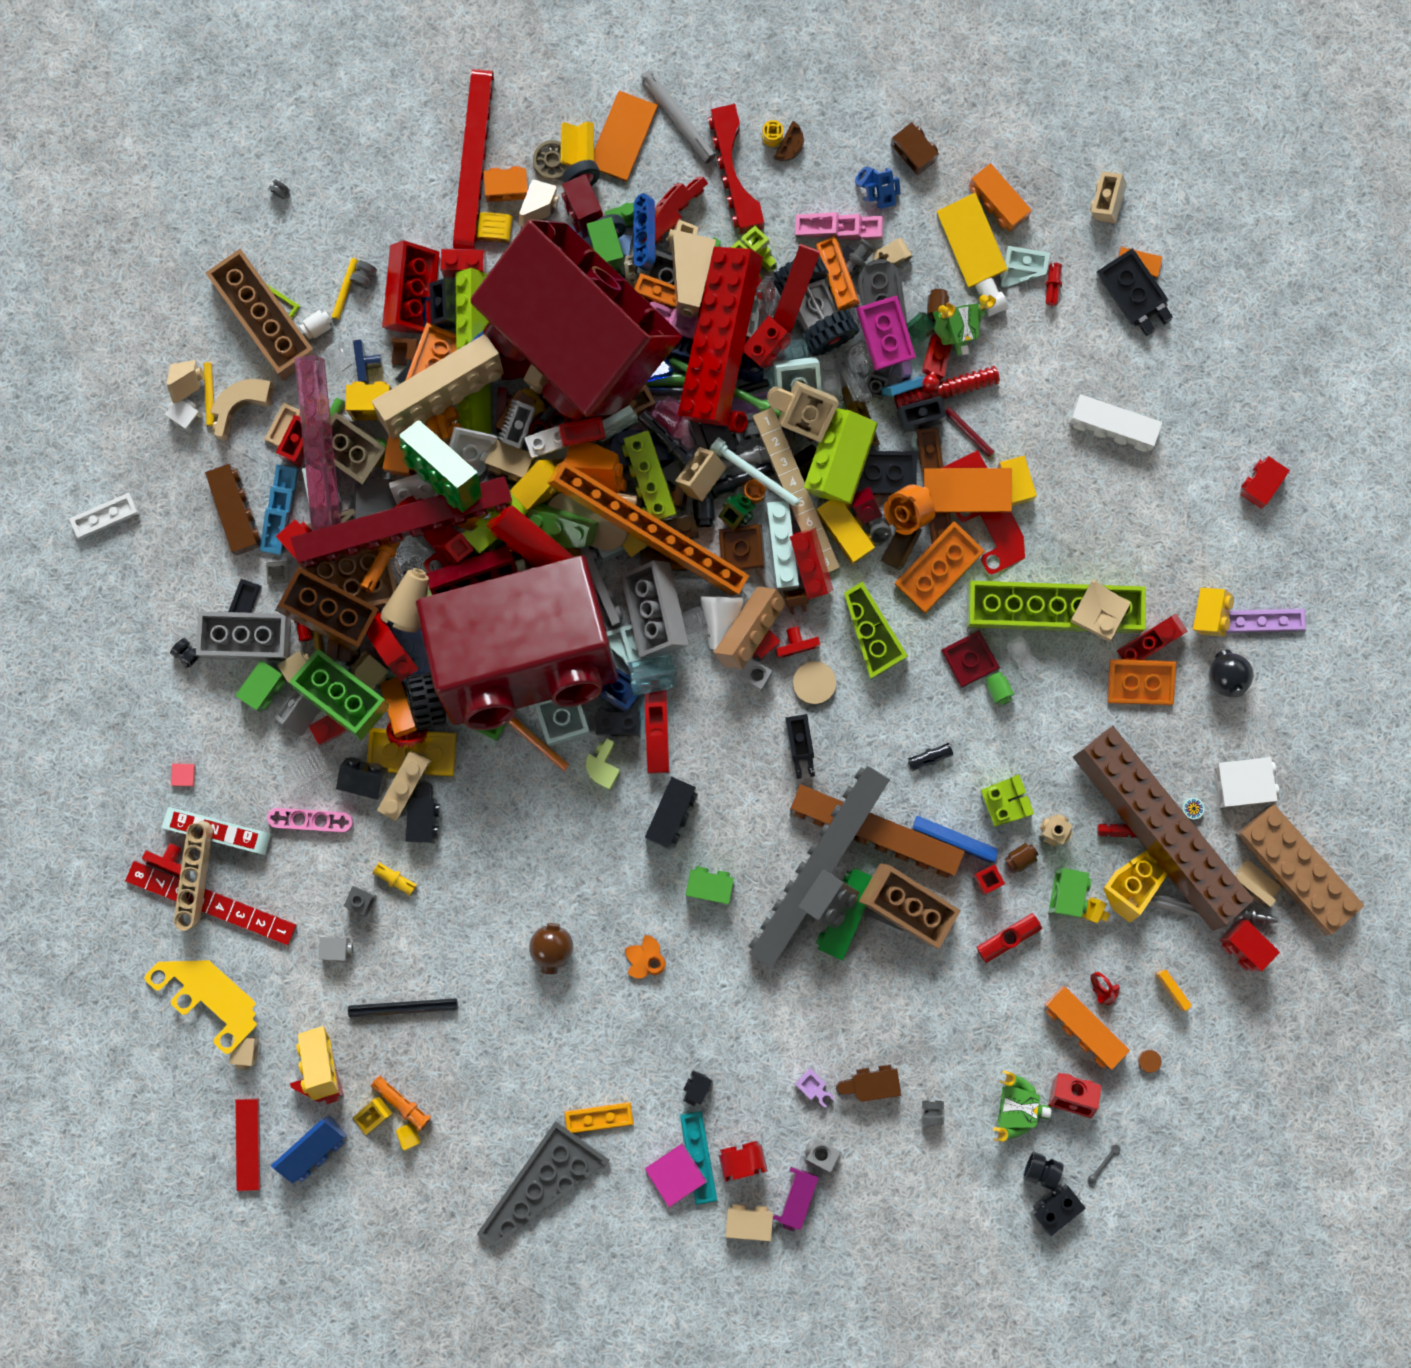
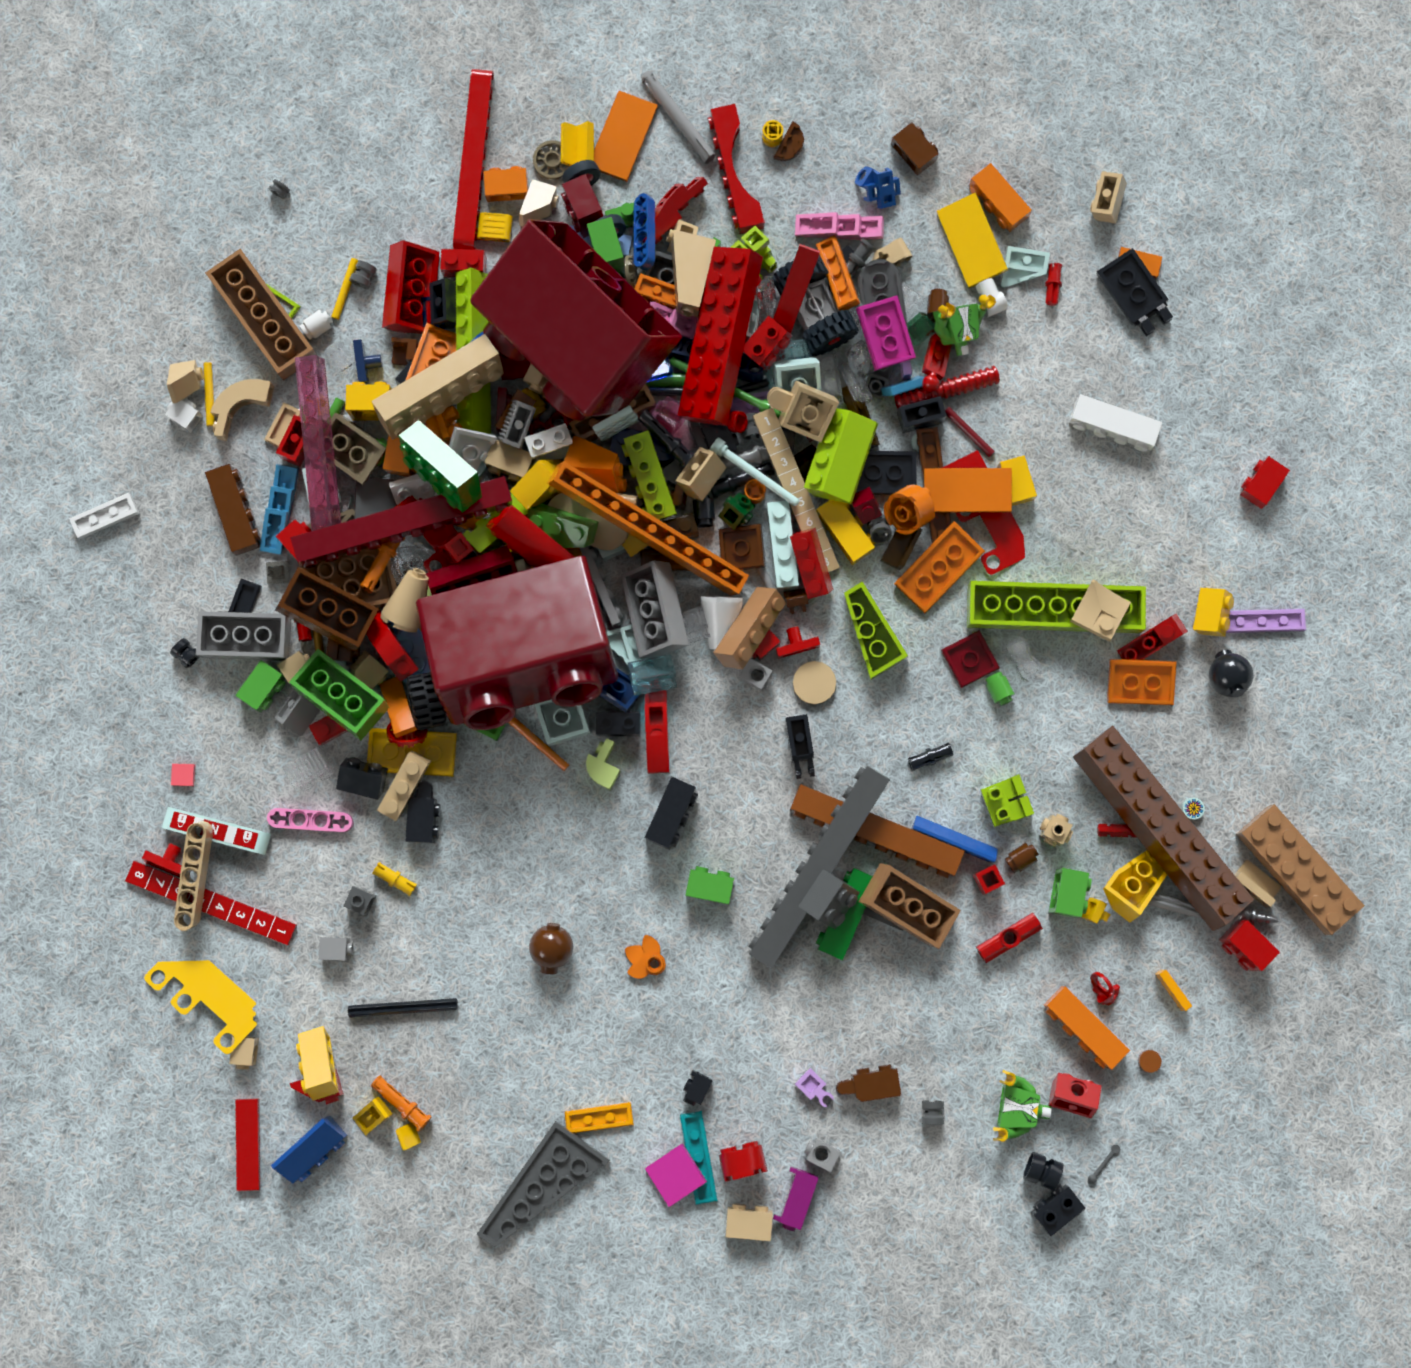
red tile [558,416,606,447] -> none
white panel [1214,757,1279,808] -> none

